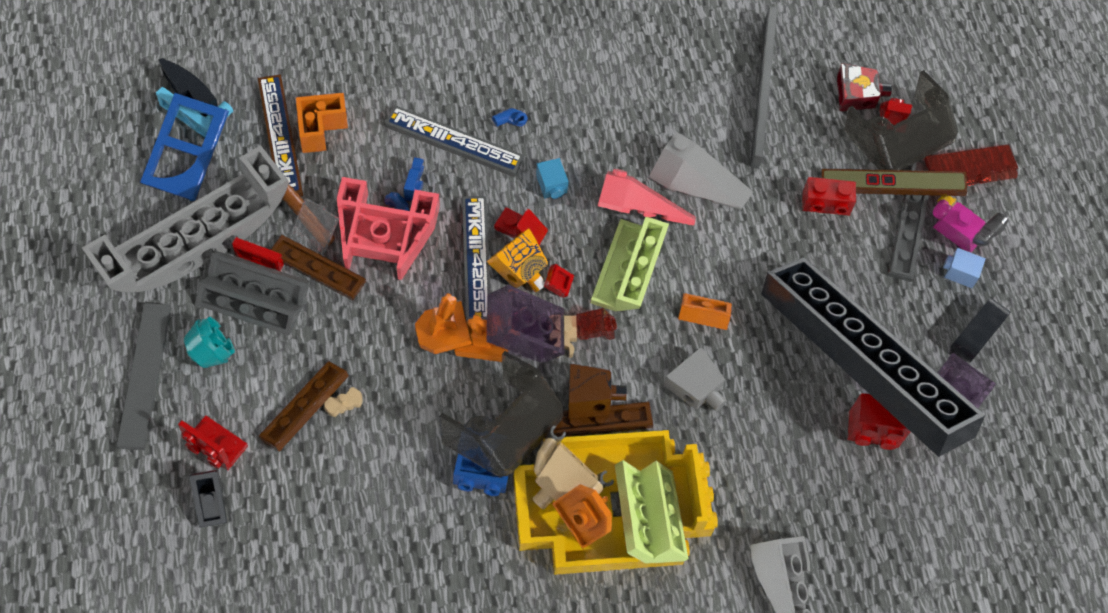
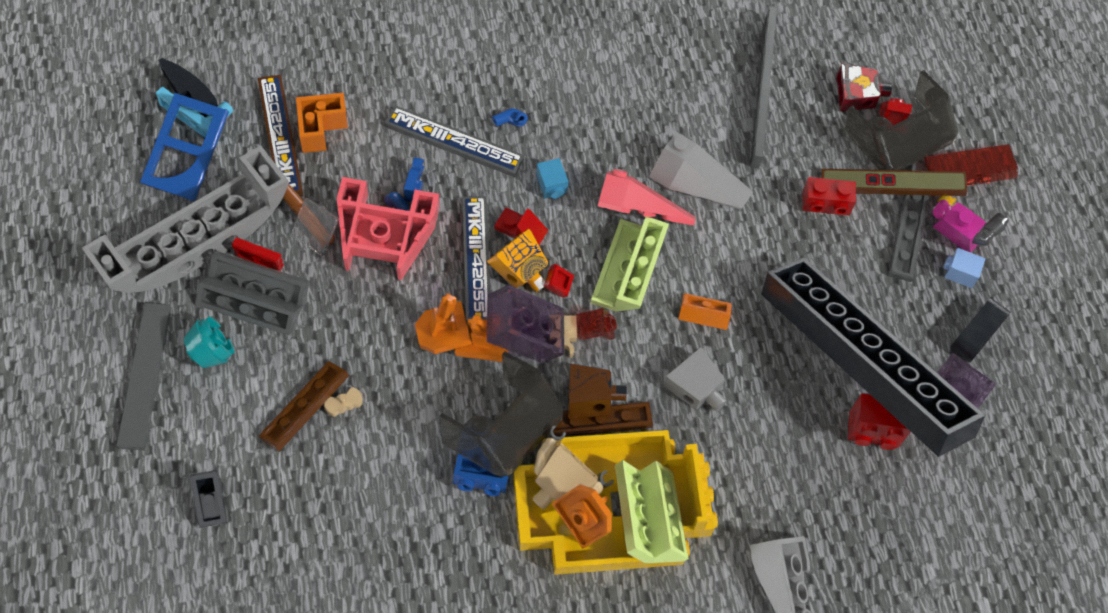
red bracket [178,415,248,471] -> none
reddish brown tile [270,235,366,301] -> none

